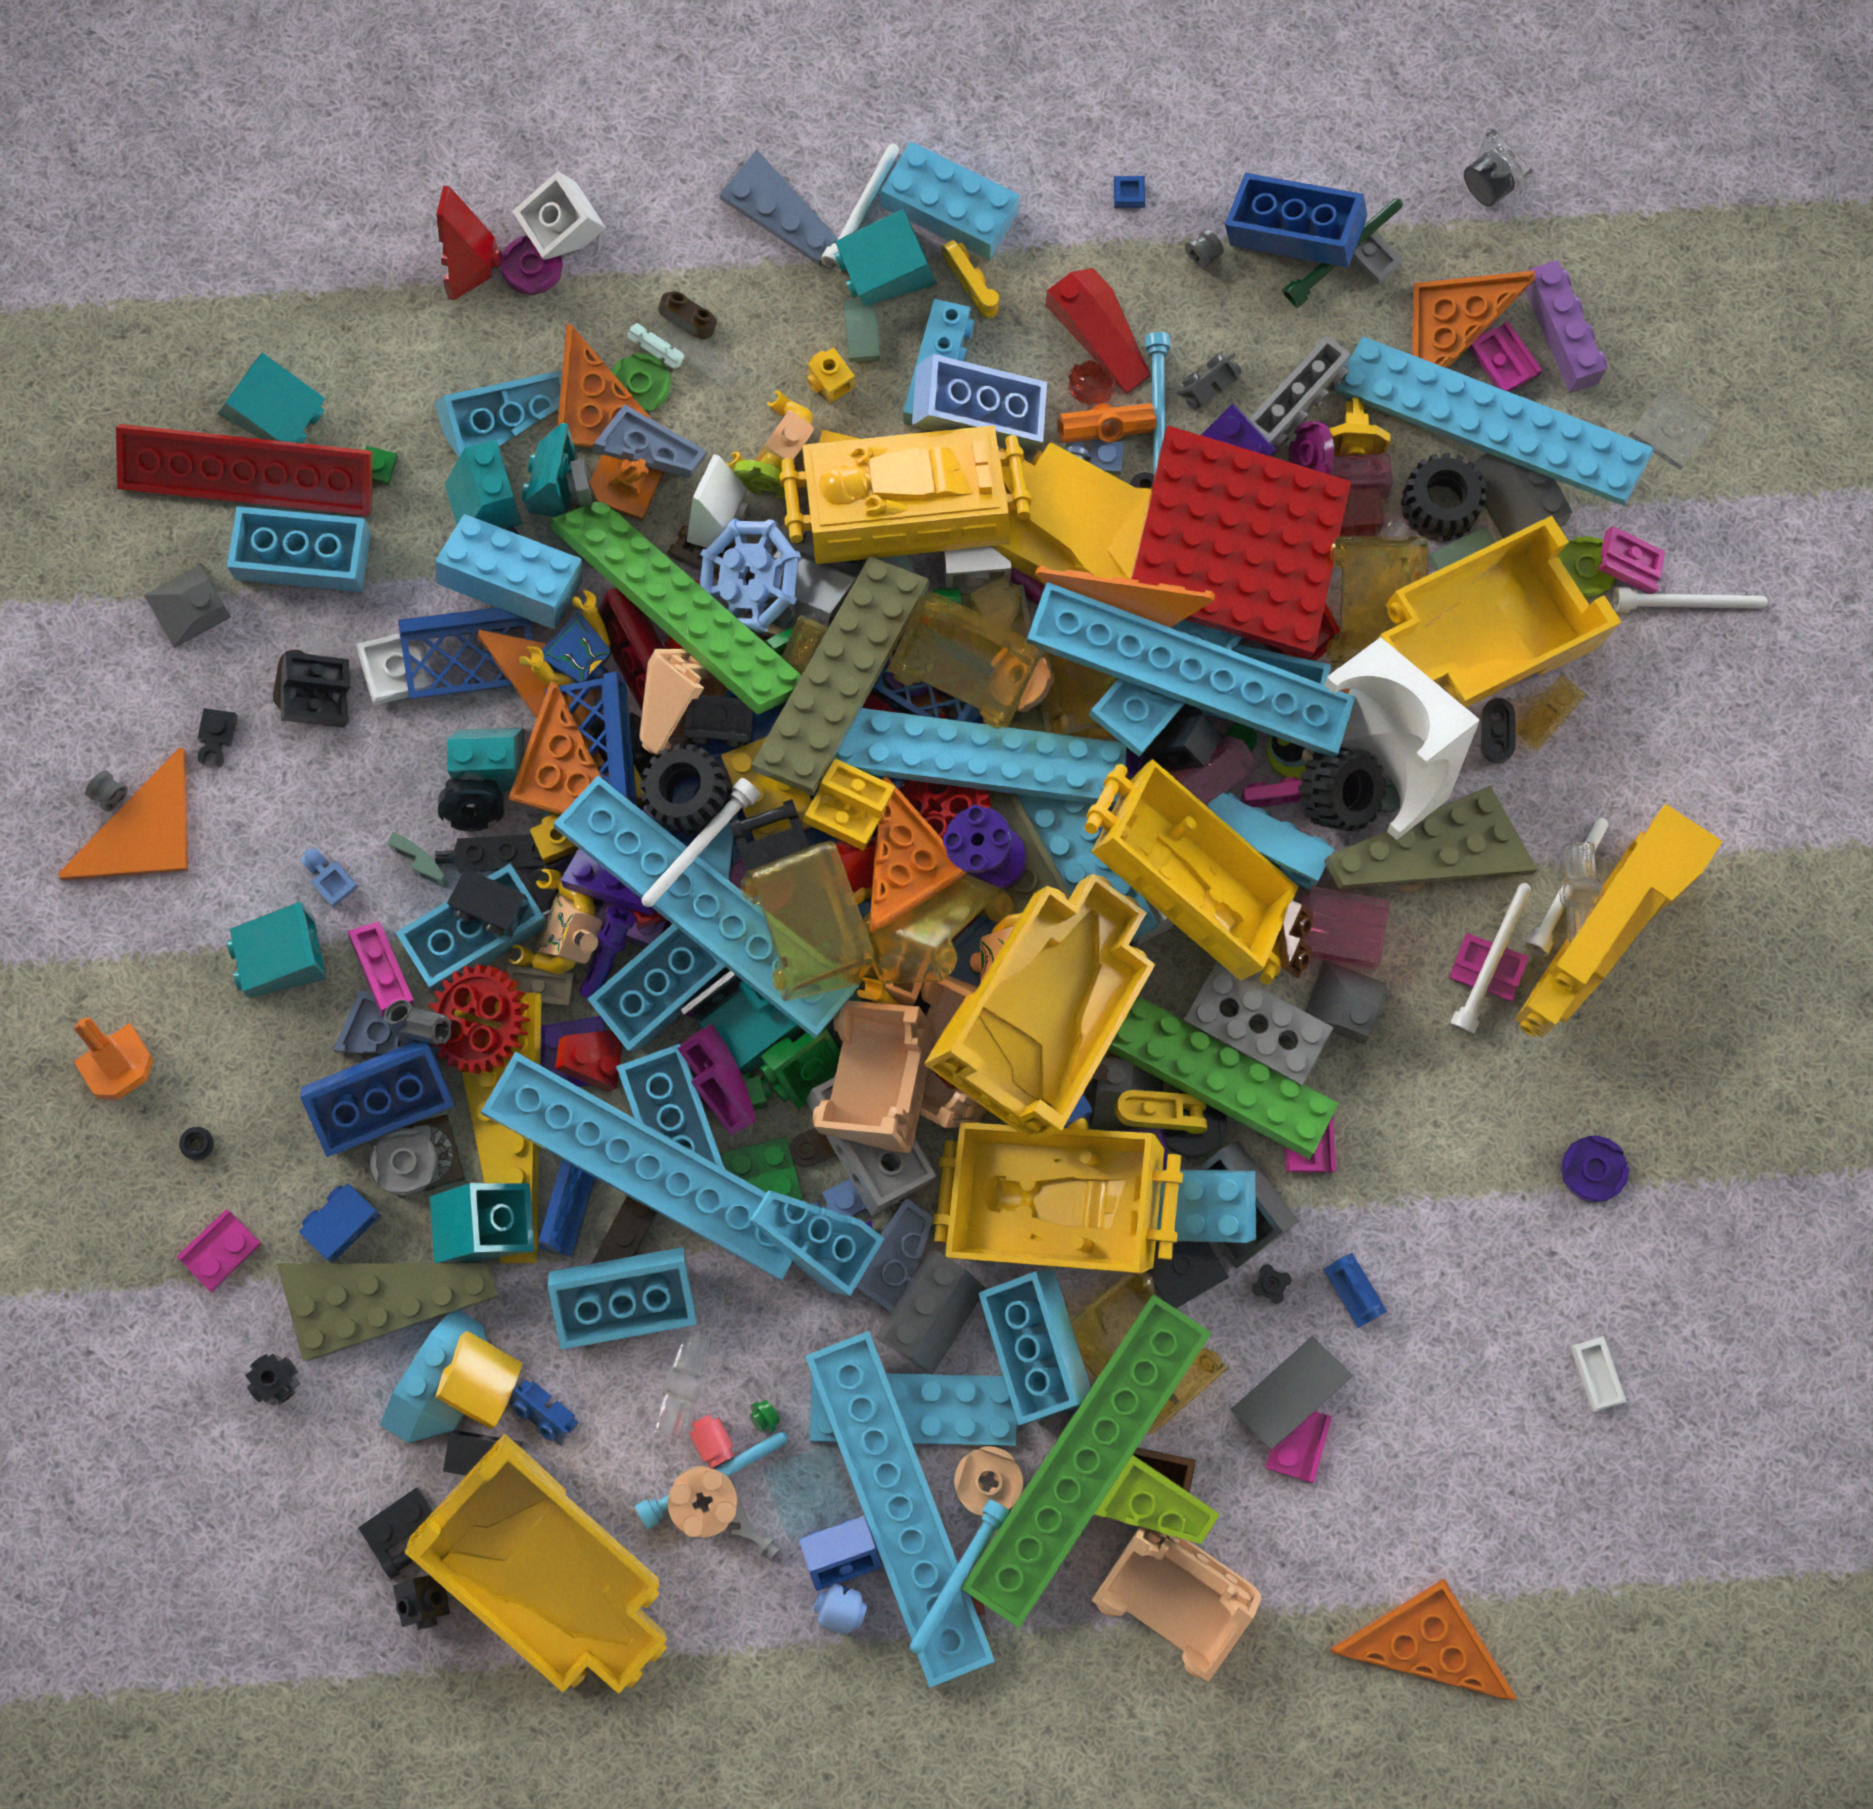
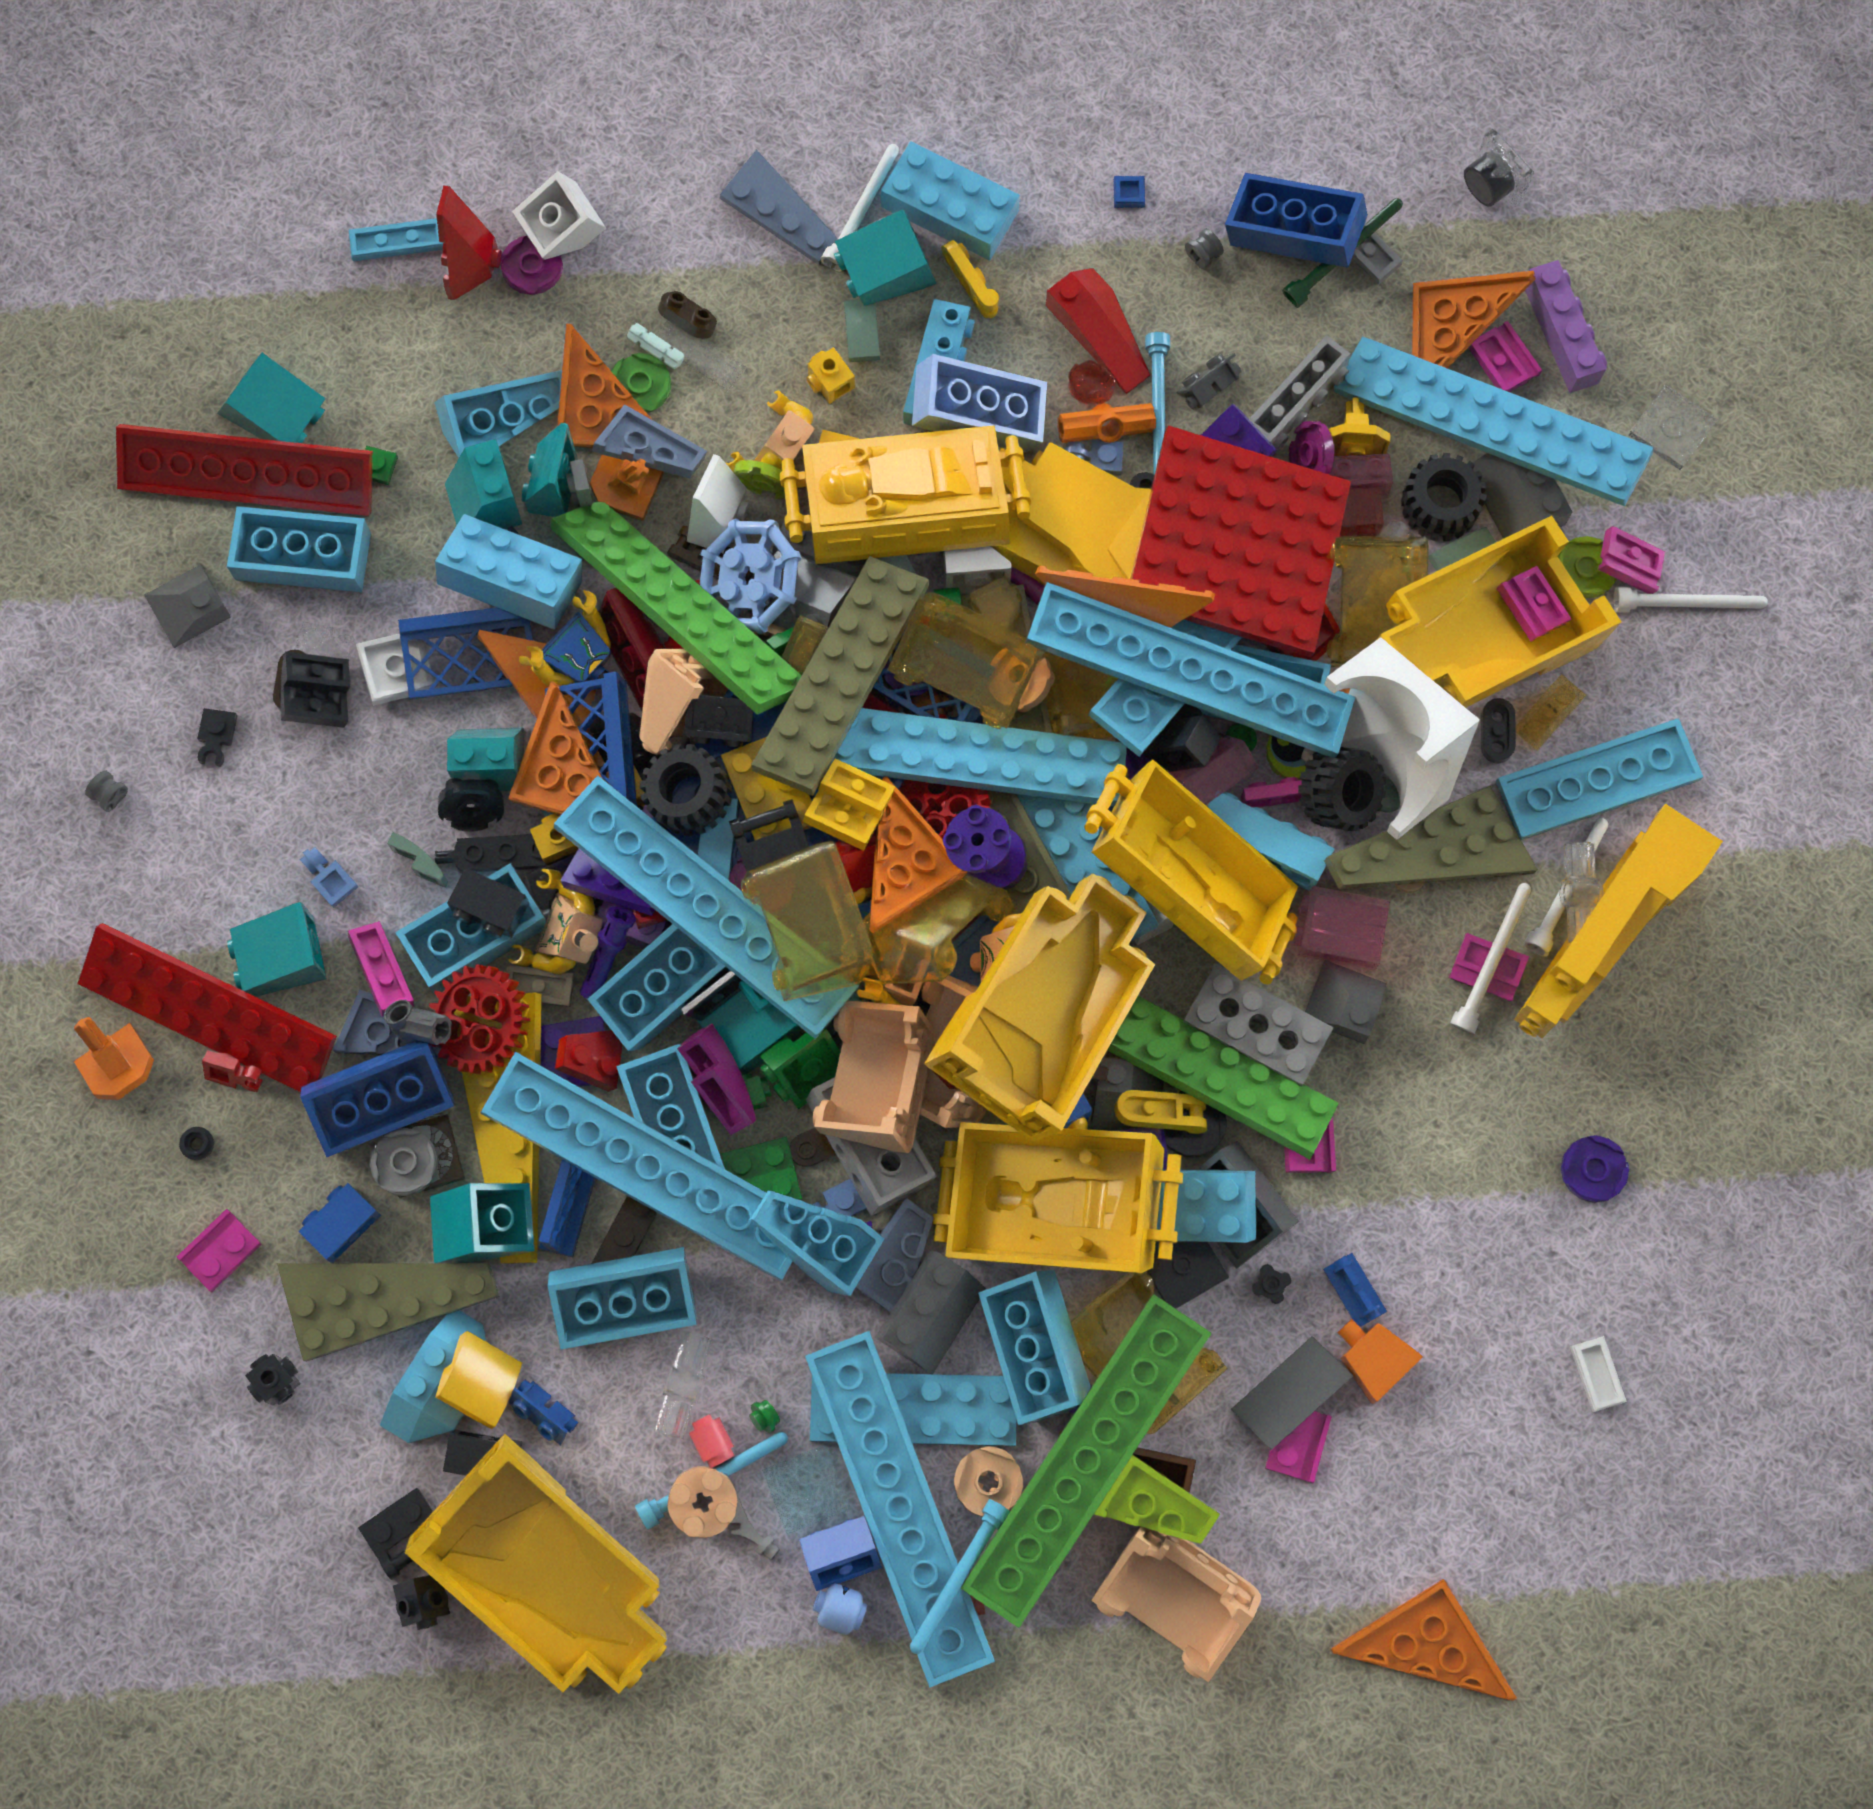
orange tile [59,748,188,880] -> none
white piece [642,778,761,907] -> none
reddish brown slope [1280,901,1314,979] -> none
none -> red plate [77,923,337,1092]
none -> red plate [202,1050,263,1092]
none -> medium azure tile [349,218,443,261]
none -> orange torso [1337,1319,1423,1404]
none -> dark pink plate [1496,566,1571,642]
none -> medium azure plate [1496,718,1703,840]

